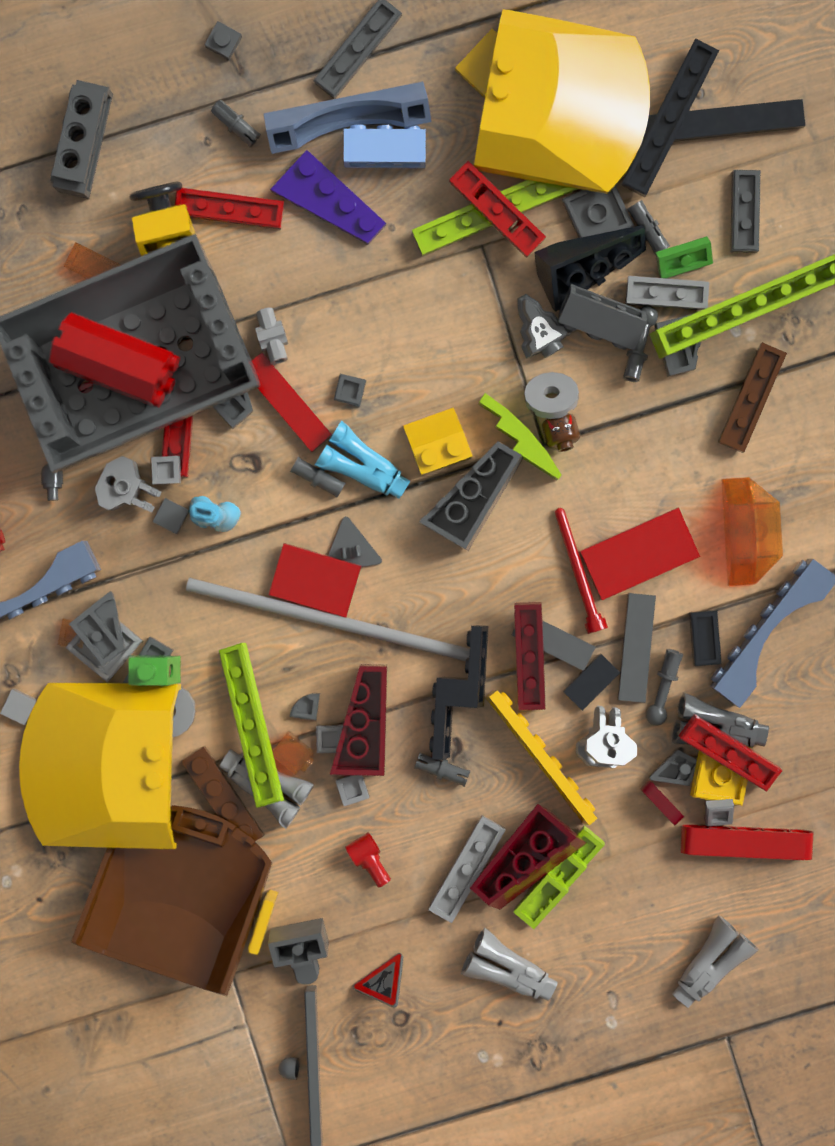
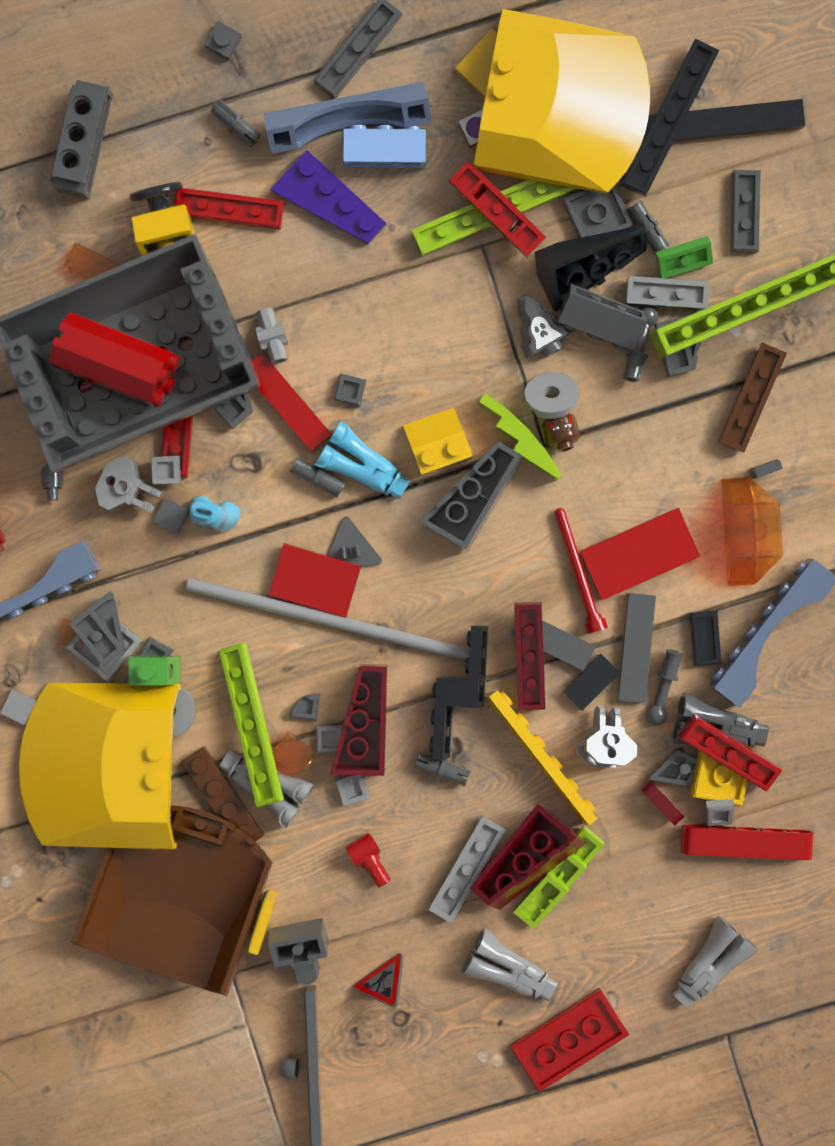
none -> tile [458,110,483,148]
none -> red tile [510,987,629,1092]
none -> dark grey tile [749,459,783,479]

